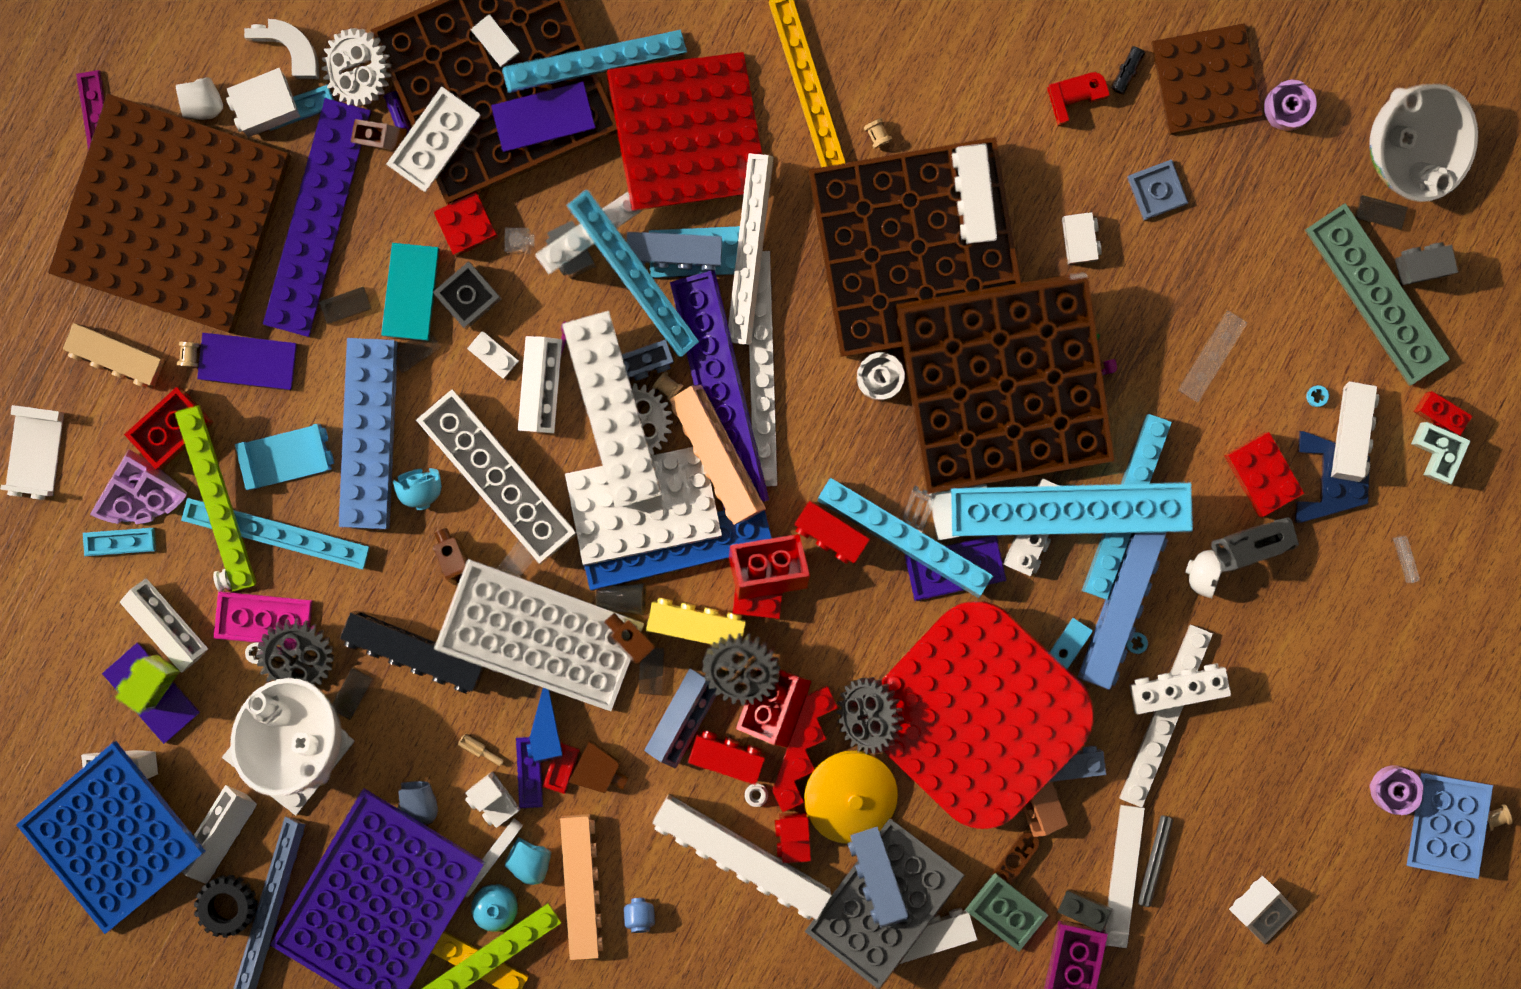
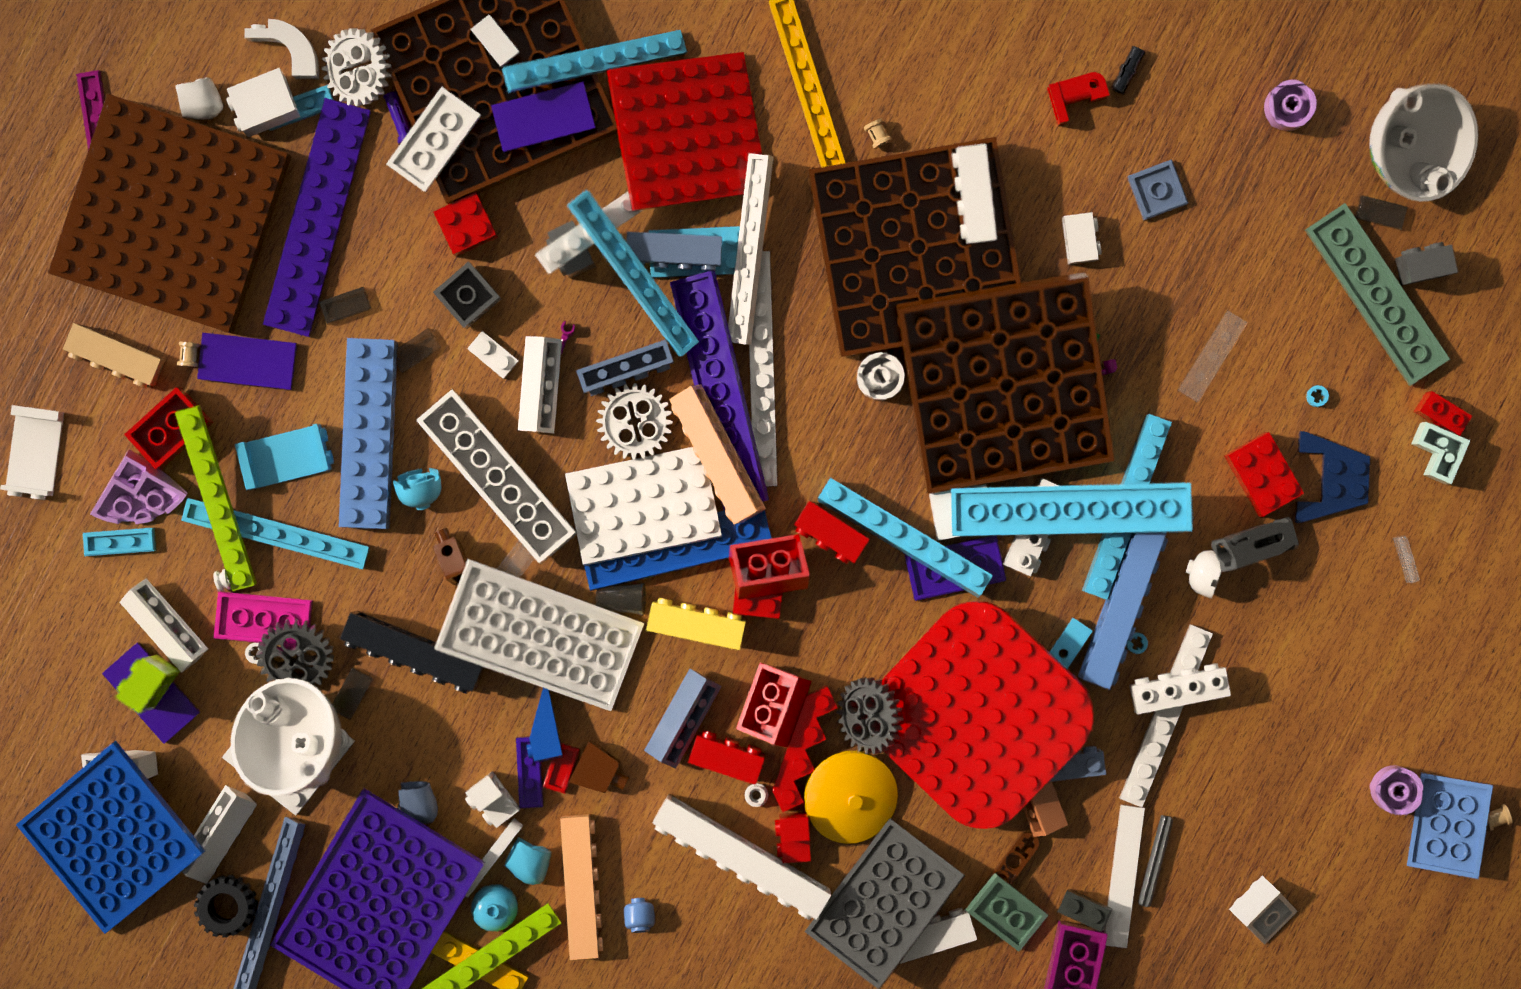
reddish brown brick [351,119,407,151] -> none
teal tile [381,243,440,341] -> none
tan axle [458,733,504,766] -> none
clear brick [505,228,535,254] -> none
white brick [562,311,661,508] -> none
reddish brown torso [604,612,655,664] -> none
clear smoke tile [639,647,664,695] -> none
tan bush [652,371,683,401] -> none
dark grey gear [702,633,780,705] -> none
sand blue brick [848,827,908,929] -> none
clear tile [902,486,936,532] -> none
reddish brown plate [1151,23,1262,134] -> none
white brick [1331,381,1379,482] -> none

